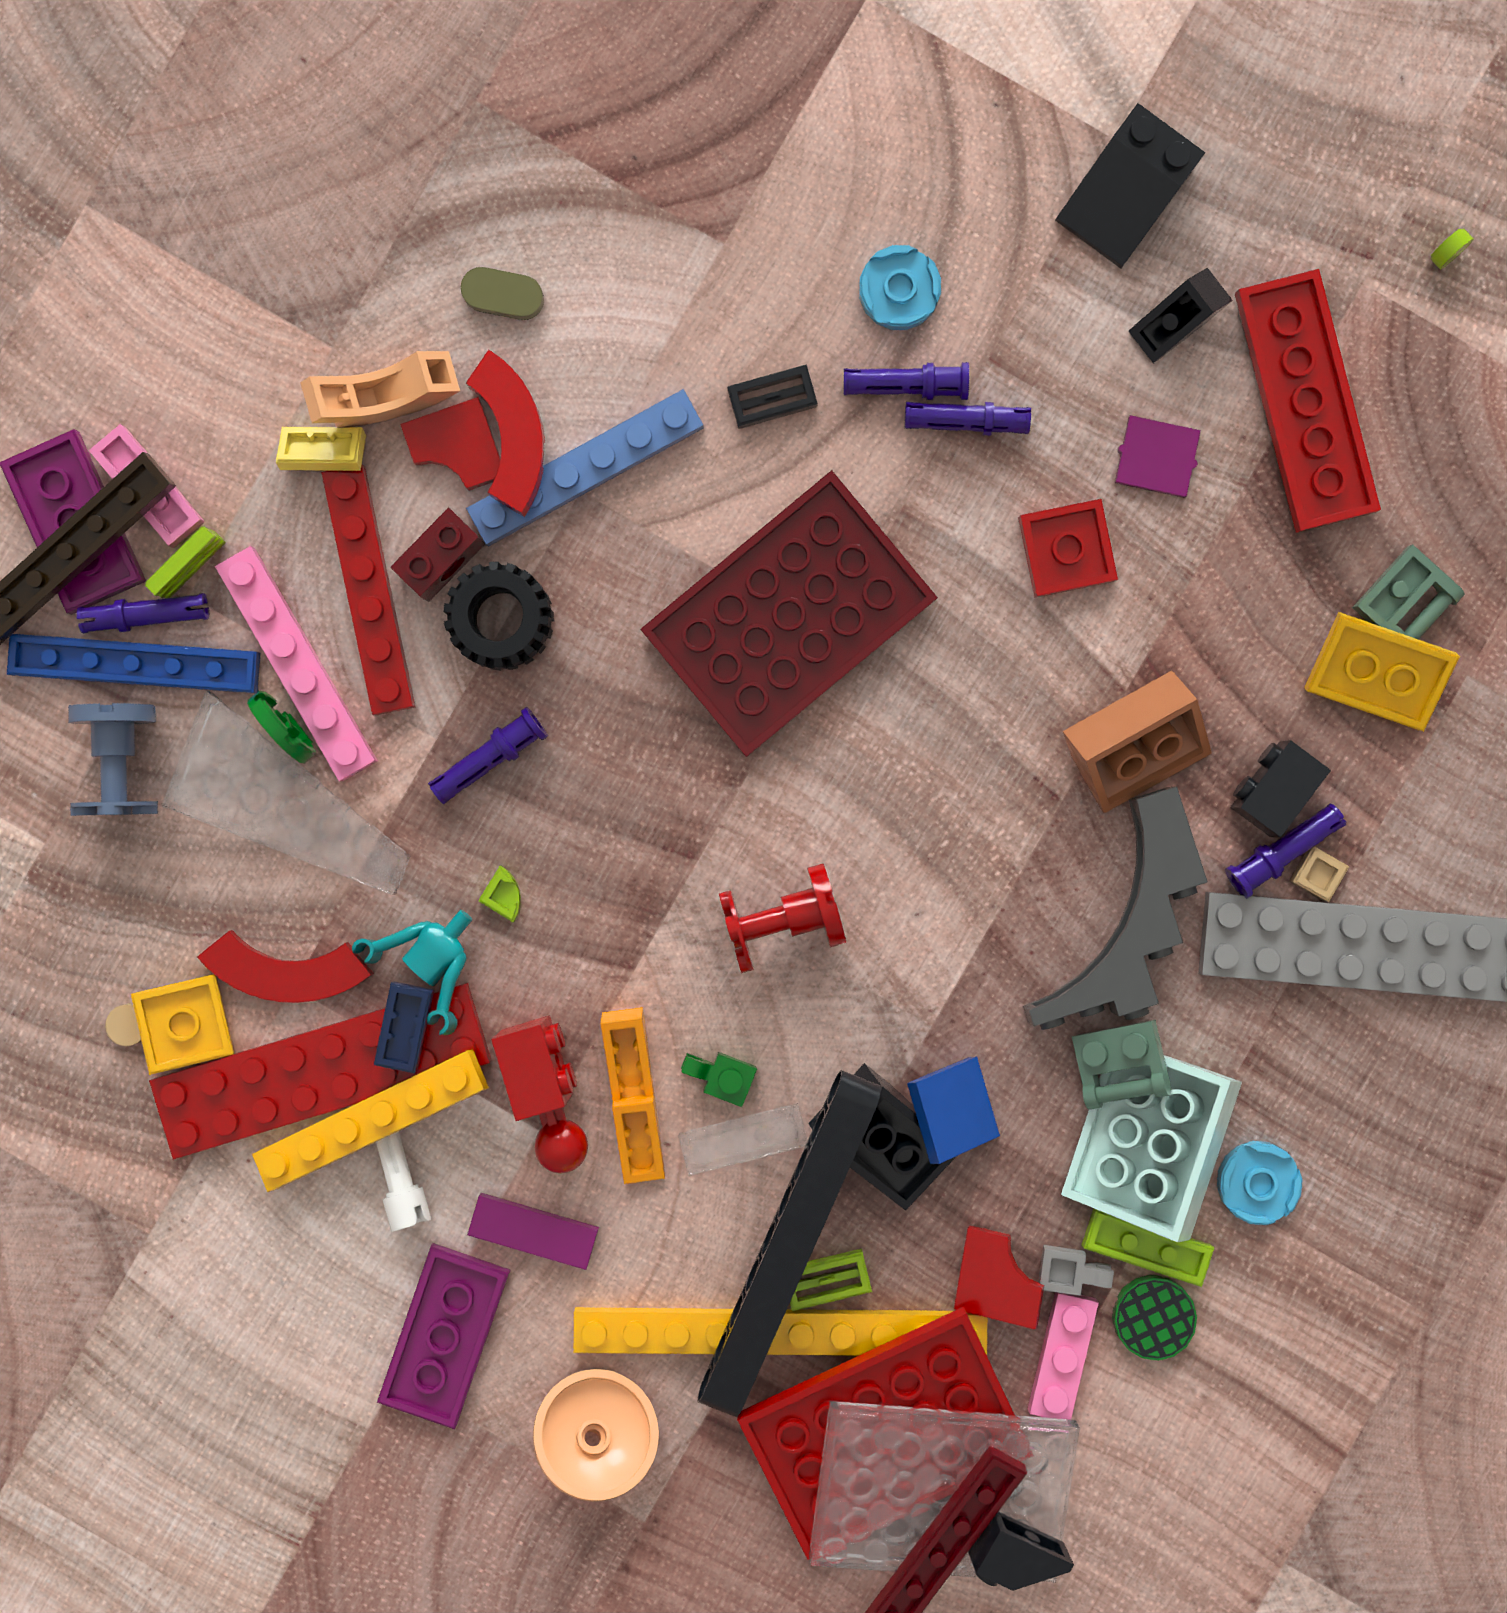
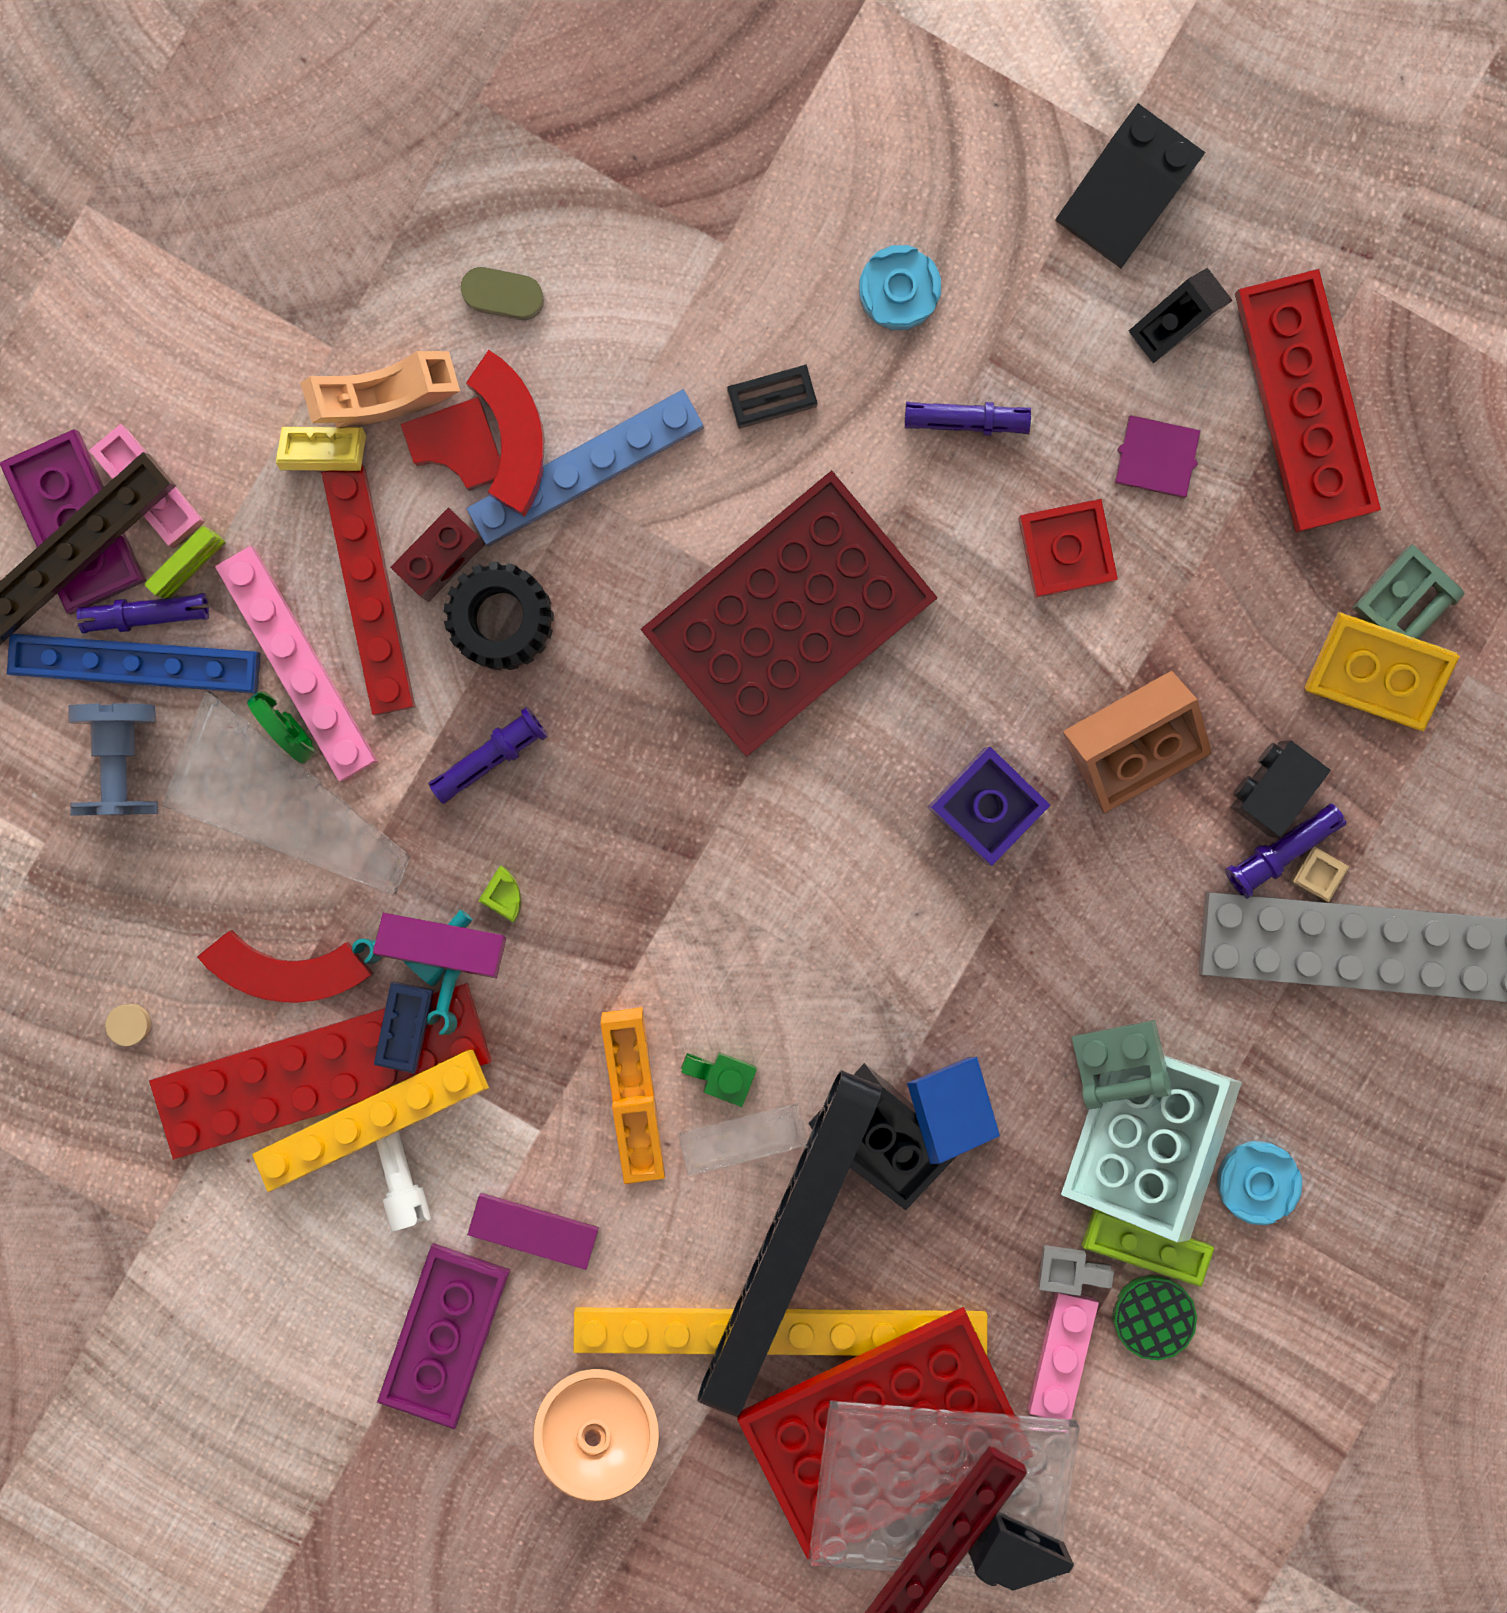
yellow tile [131,974,235,1075] -> none
red brick [491,1015,588,1174] -> none
red piece [719,863,846,973] -> none
lime tile [790,1248,872,1311] -> none
dark purple pin [844,362,969,400] -> none
red tile [954,1225,1045,1329] -> none
dark grey arch [1023,787,1208,1030] -> none
lime tile [1430,228,1474,270] -> none
none -> magenta tile [373,912,507,979]
none -> dark purple brick [927,746,1051,866]

